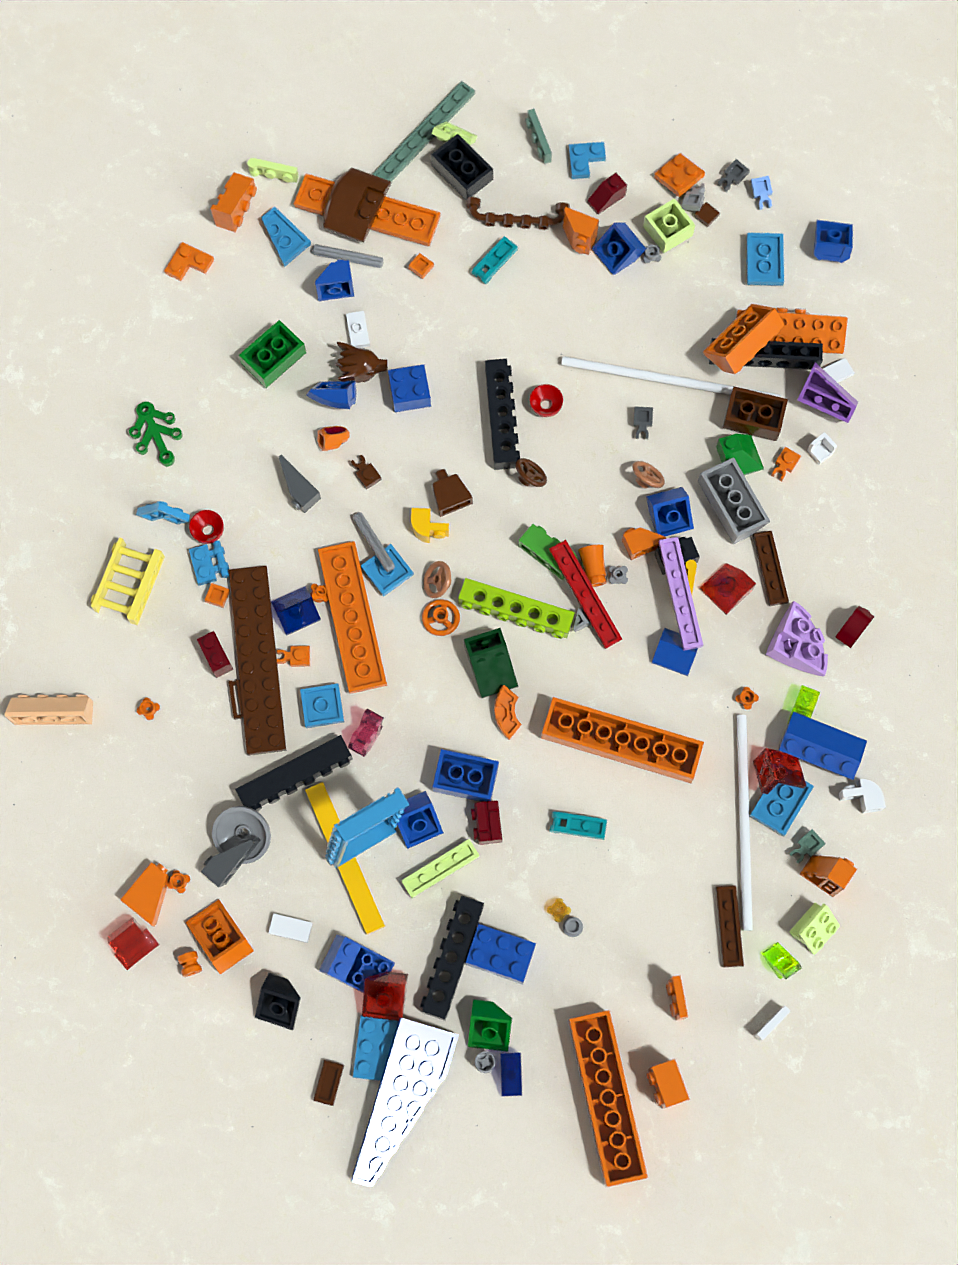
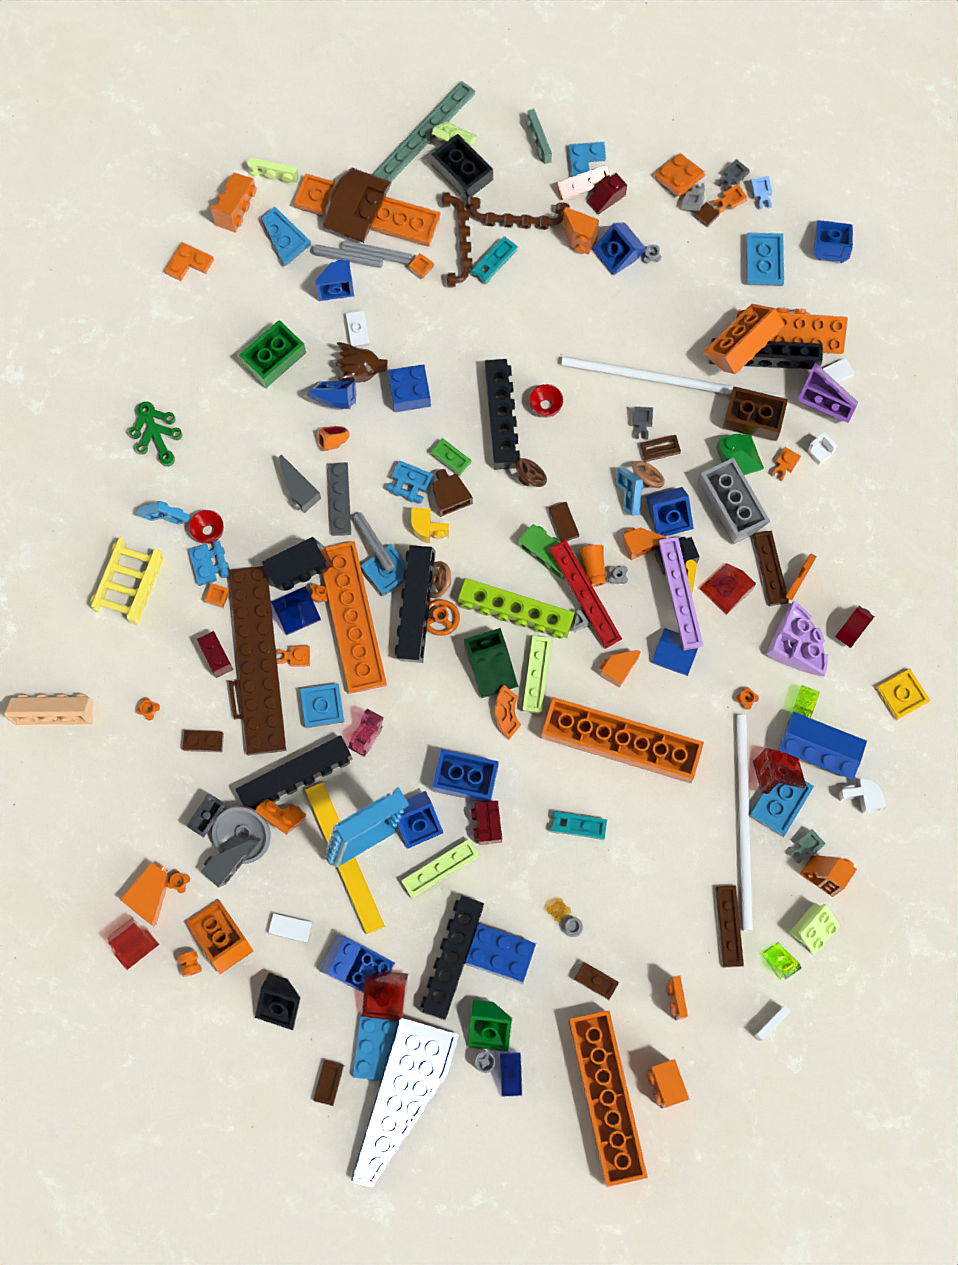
reddish brown plate [351,455,382,490] -> none
yellowish green brick [643,198,695,253] -> none
none -> reddish brown plate [183,730,224,752]
none -> black brick [186,793,226,838]
none -> orange plate [255,799,307,835]
none -> black slope [262,537,333,591]
none -> dark grey plate [329,462,352,536]
none -> light grey axle [342,240,412,264]
none -> dark azure plate [387,460,434,504]
none -> black brick [395,545,436,663]
none -> bright green plate [431,438,471,476]
none -> reddish brown bar [442,192,472,287]
none -> yellowish green plate [522,636,552,714]
none -> reddish brown tile [549,502,580,542]
none -> tile [556,165,610,200]
none -> reddish brown plate [574,962,619,1000]
none -> orange slope [599,650,641,688]
none -> dark azure plate [616,467,643,516]
none -> reddish brown tile [640,435,681,462]
none -> orange plate [713,184,748,213]
none -> orange tile [786,553,817,600]
none -> yellow tile [876,668,931,720]

